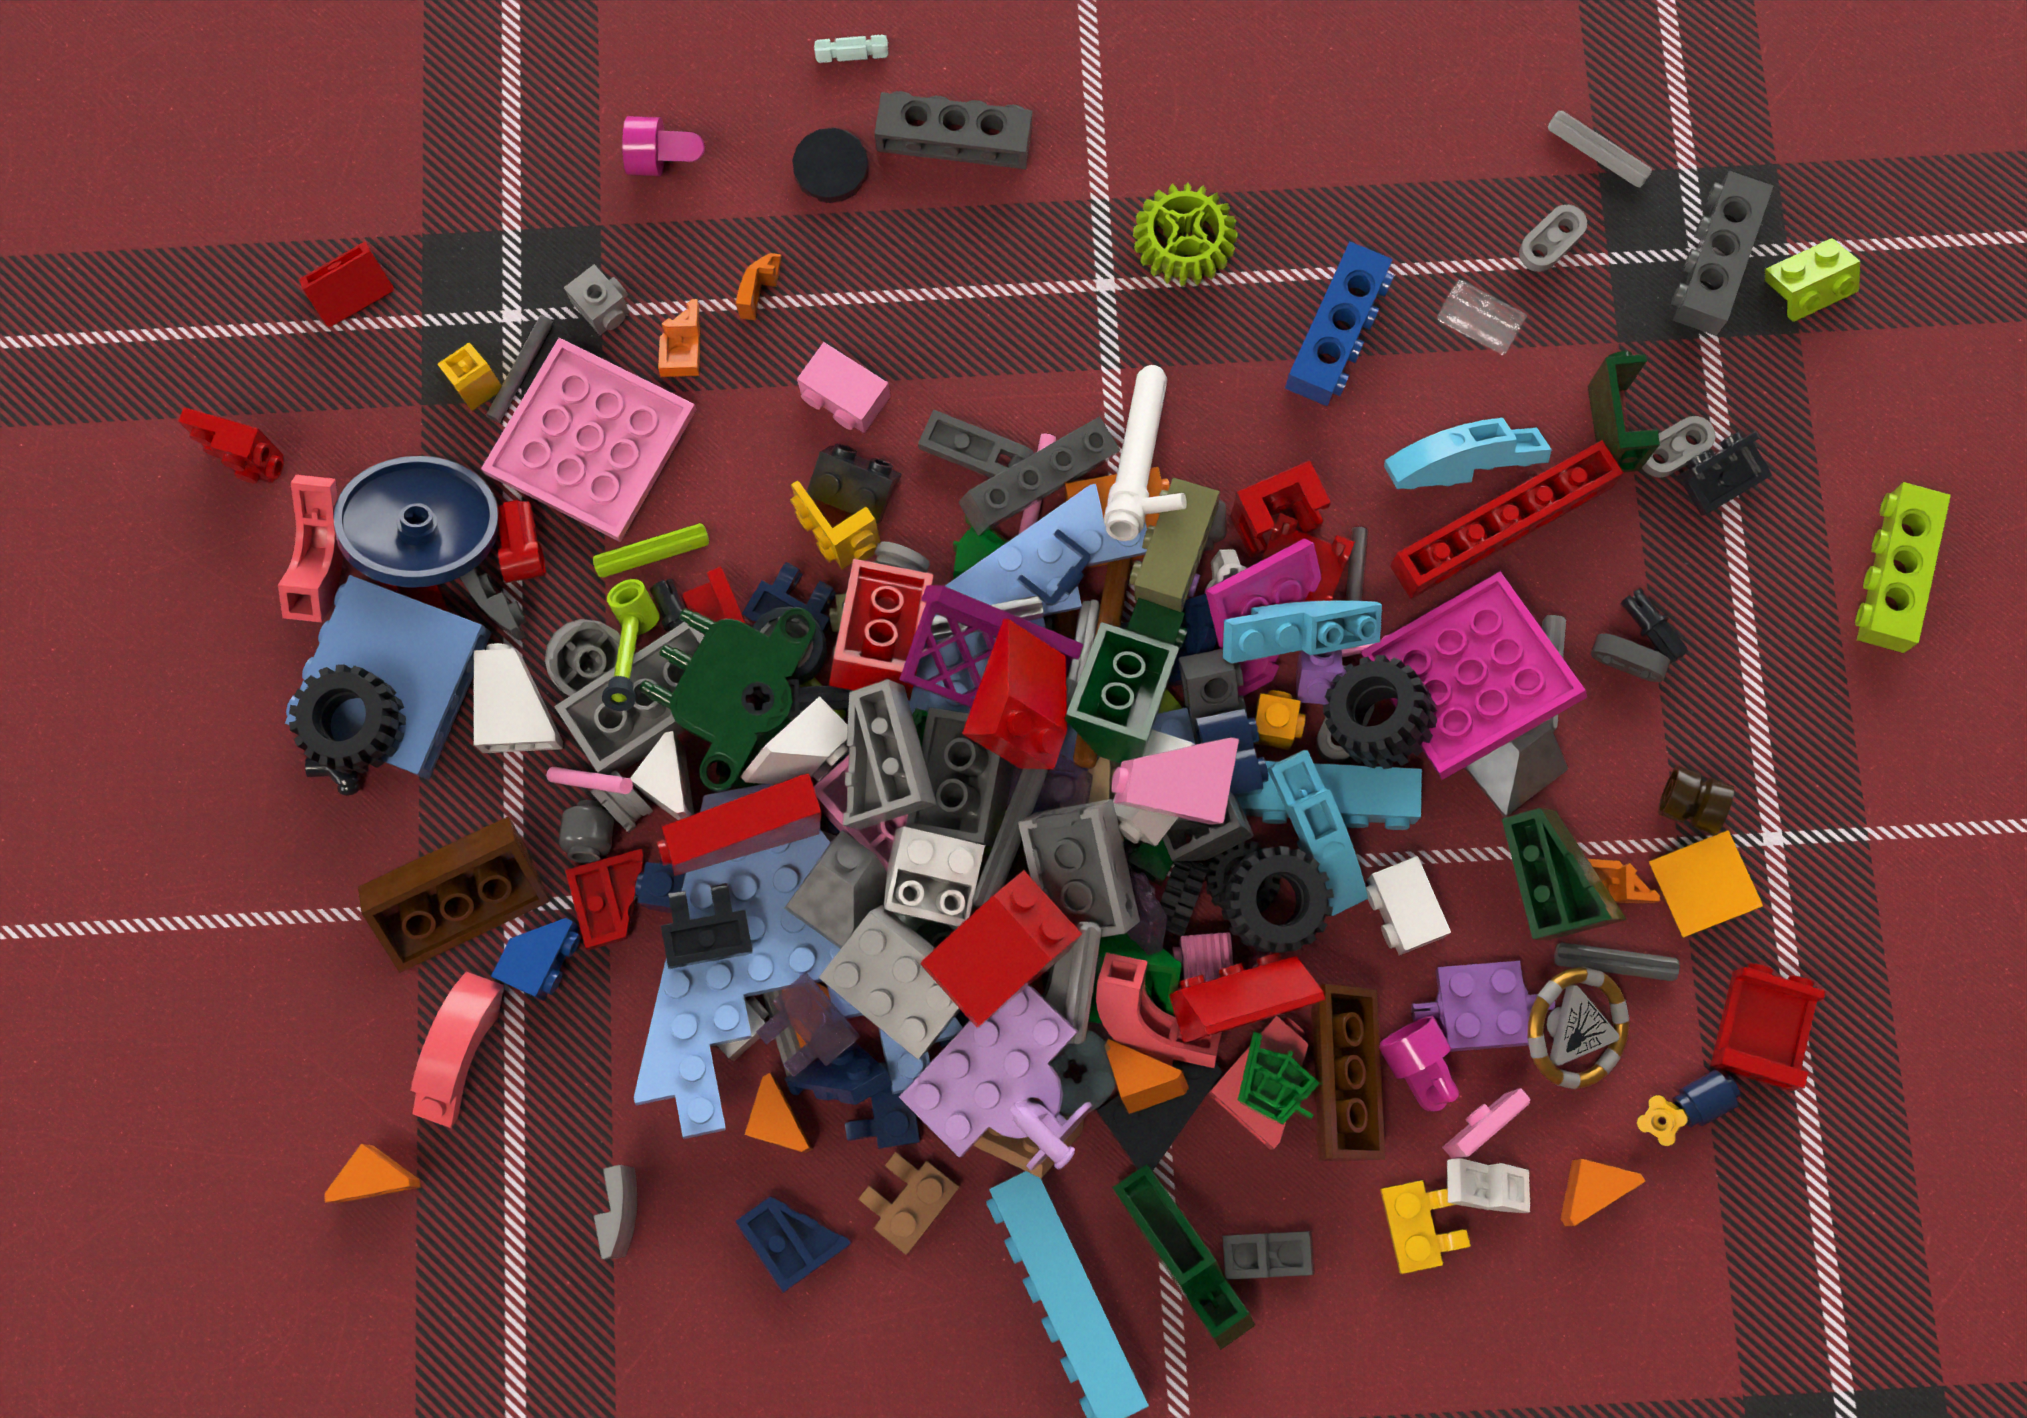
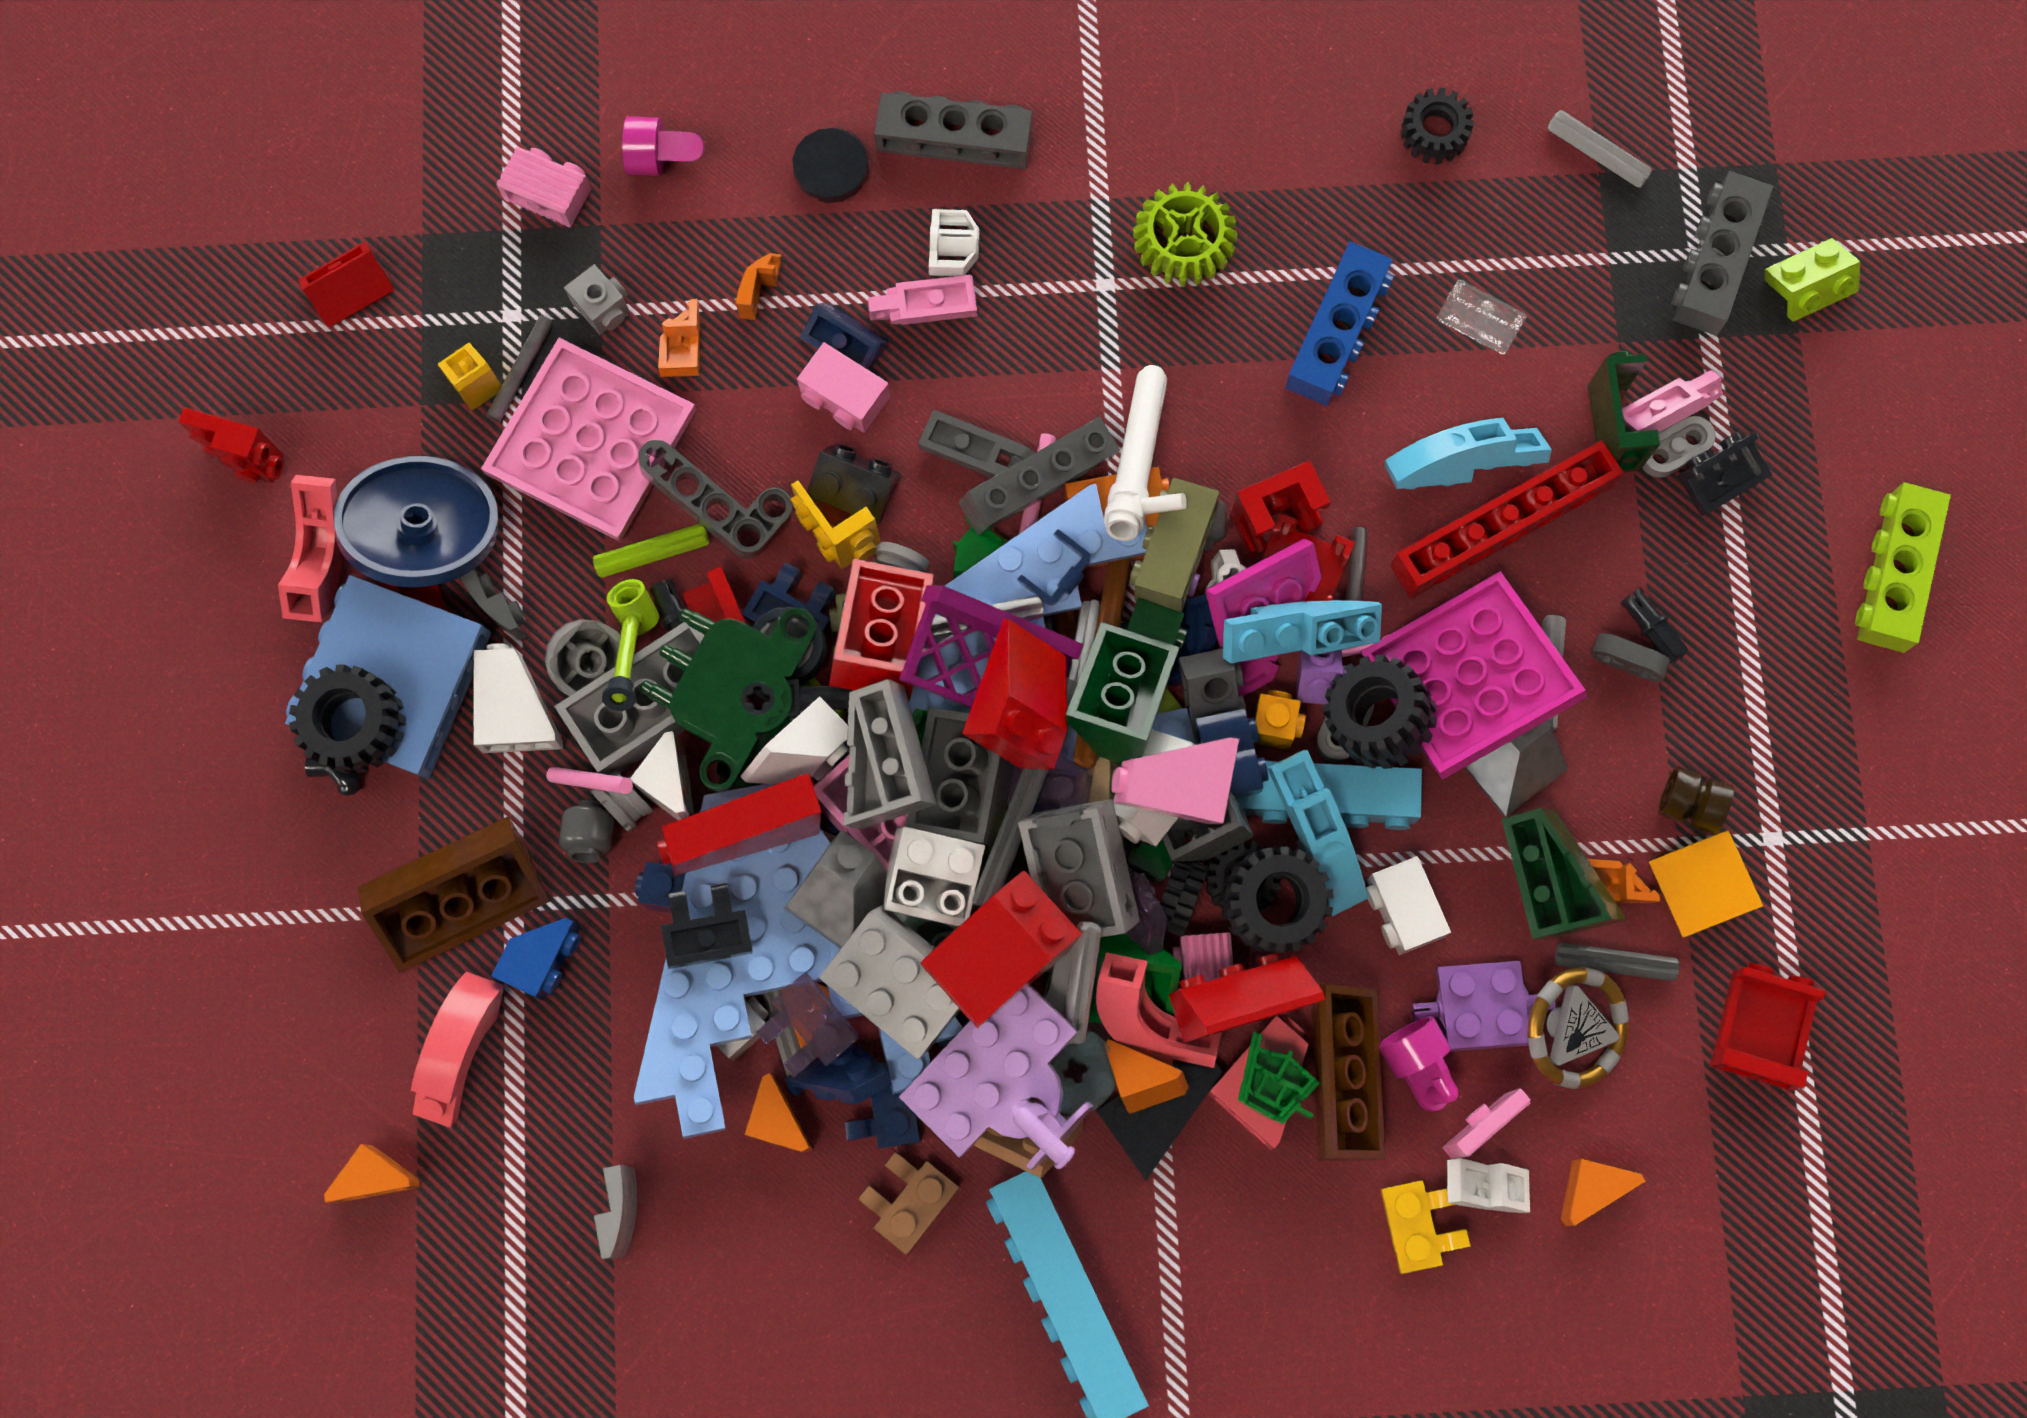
red piece [497,500,546,583] -> none
red wing [565,848,645,951] -> none
dark blue wing [735,1196,851,1293] -> none
light aqua axle [814,35,888,63] -> none
dark green slope [1112,1164,1256,1350] -> none
dark grey slope [1223,1231,1315,1279] -> none
light grey plate [1519,205,1587,272] -> none
yellow plate [1637,1095,1688,1146] -> none
dark blue brick [1673,1070,1741,1127] -> none
none -> bright pink brick [497,147,591,228]
none -> dark grey beam [638,440,792,559]
none -> dark blue slope [799,303,889,371]
none -> bright pink hinge [868,275,977,325]
none -> white piece [929,209,979,276]
none -> black tyre [1401,88,1474,164]
none -> bright pink hinge [1622,370,1723,433]

